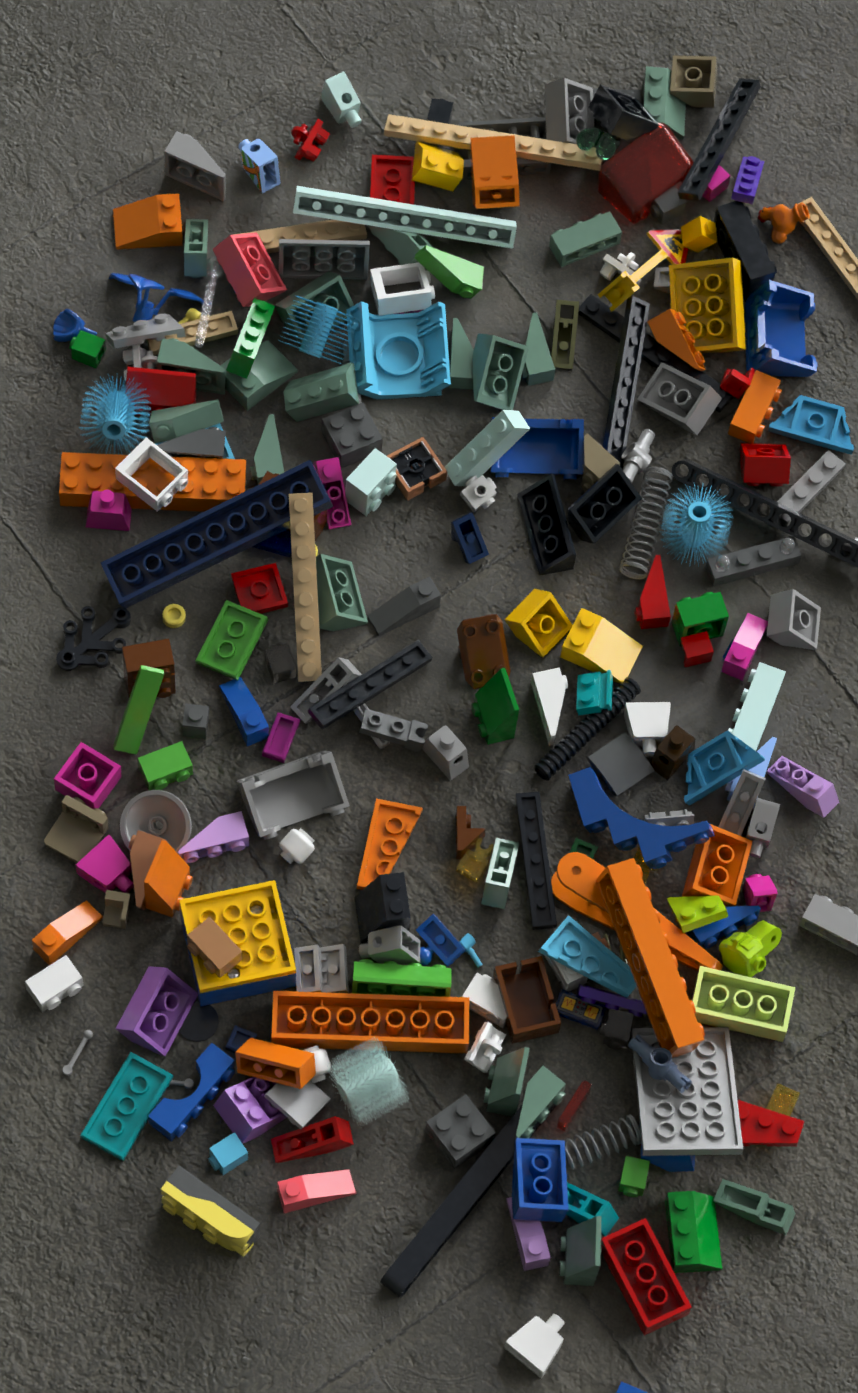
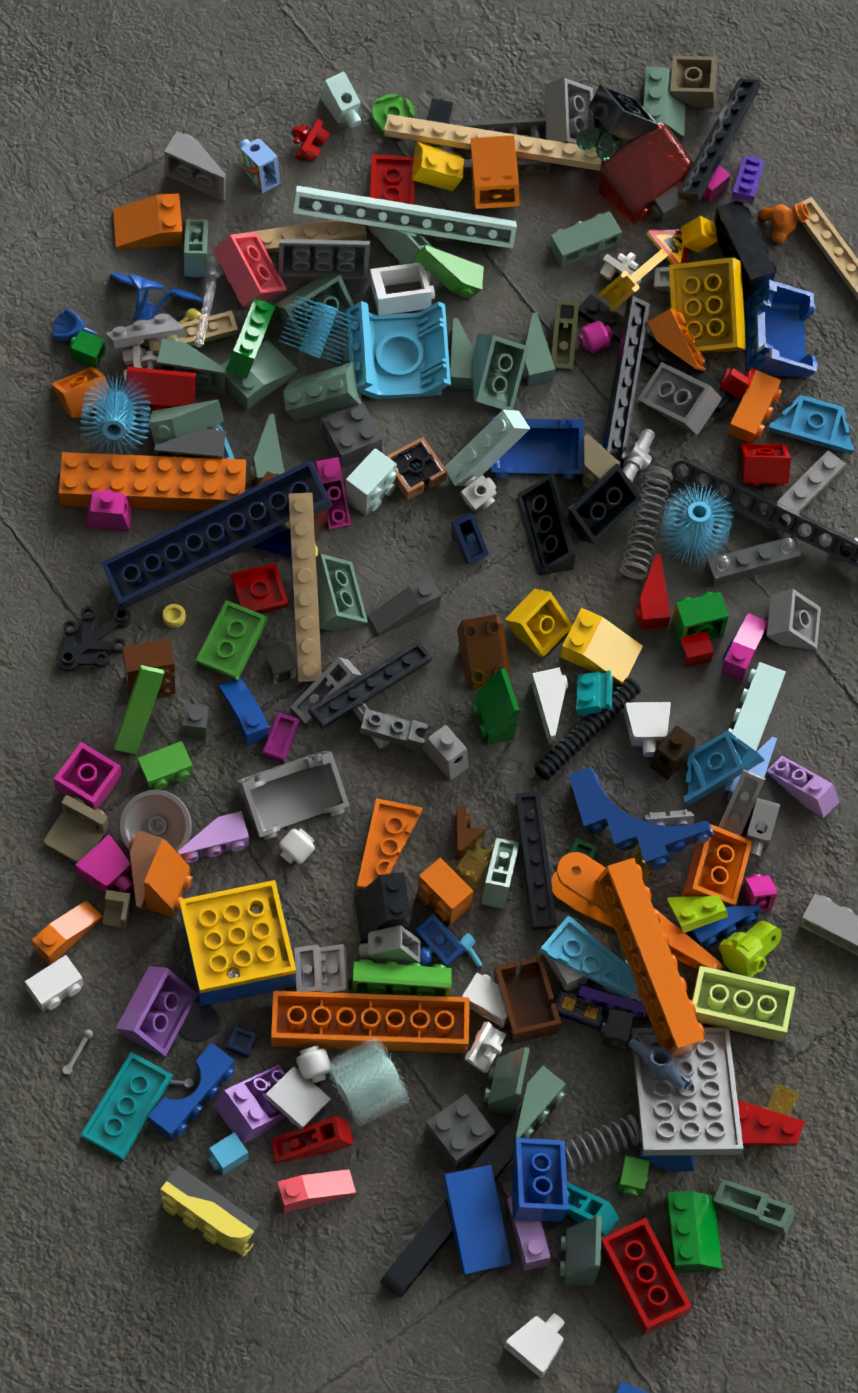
white window [115,438,188,511] -> none
medium nougat brick [187,916,242,978] -> none
orange brick [235,1037,316,1089] -> none
clear red tile [557,1080,592,1132] -> none
dark grey slope [587,732,655,796] -> none
none -> orange slope [51,366,109,418]
none -> bright green tile [371,94,415,133]
none -> orange brick [417,858,473,926]
none -> blue tile [442,1165,511,1274]
none -> dark pink head [578,321,613,354]

